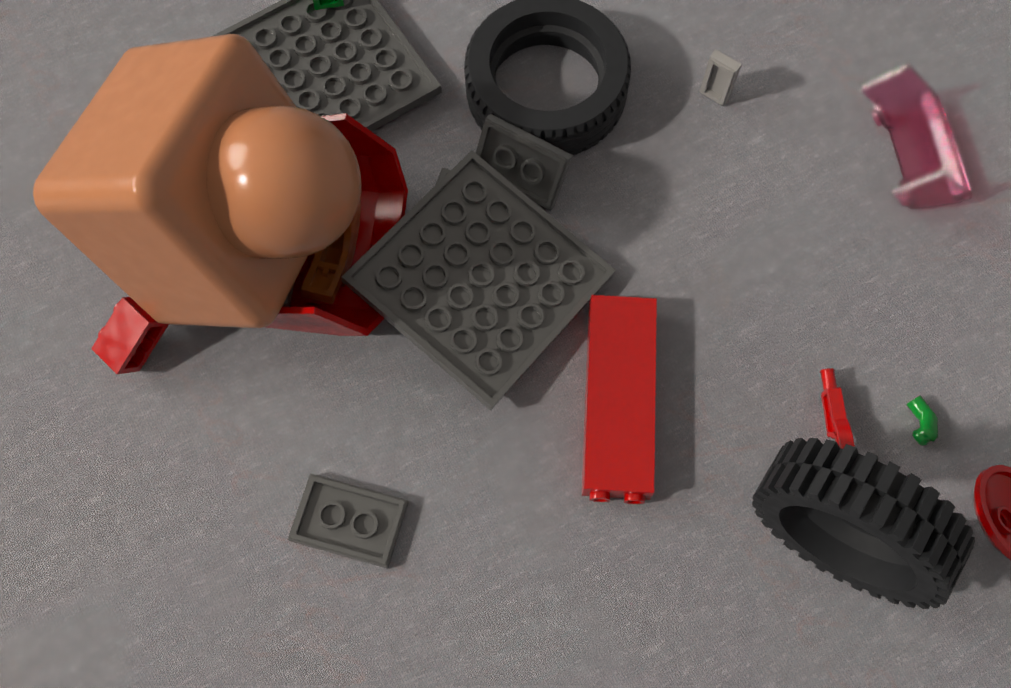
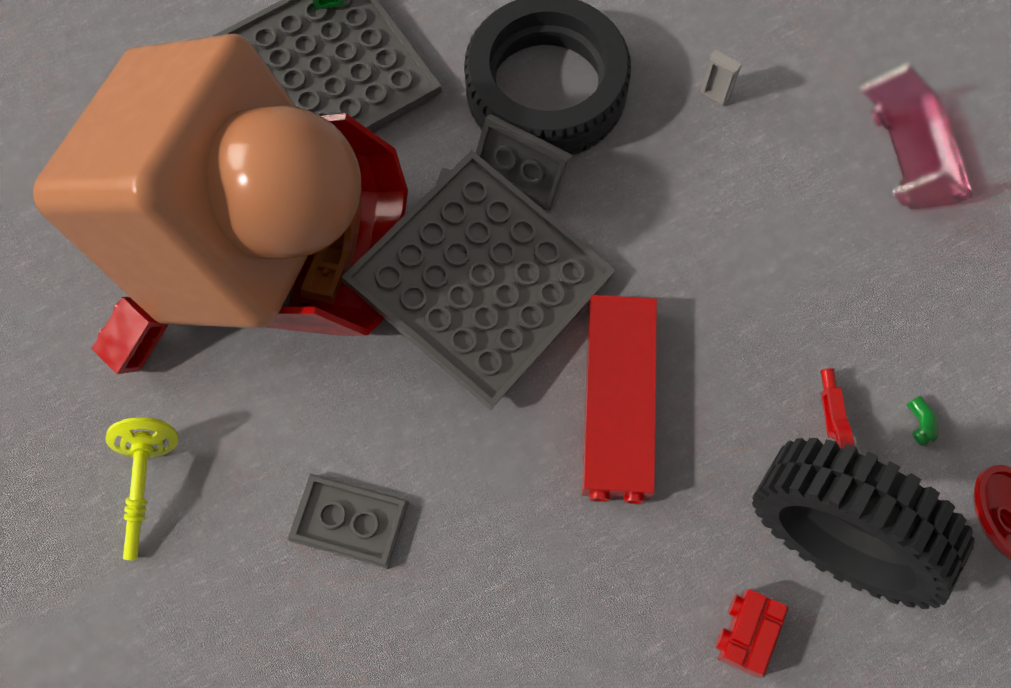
none -> neon yellow dish [106,417,178,561]
none -> red brick [715,589,789,678]

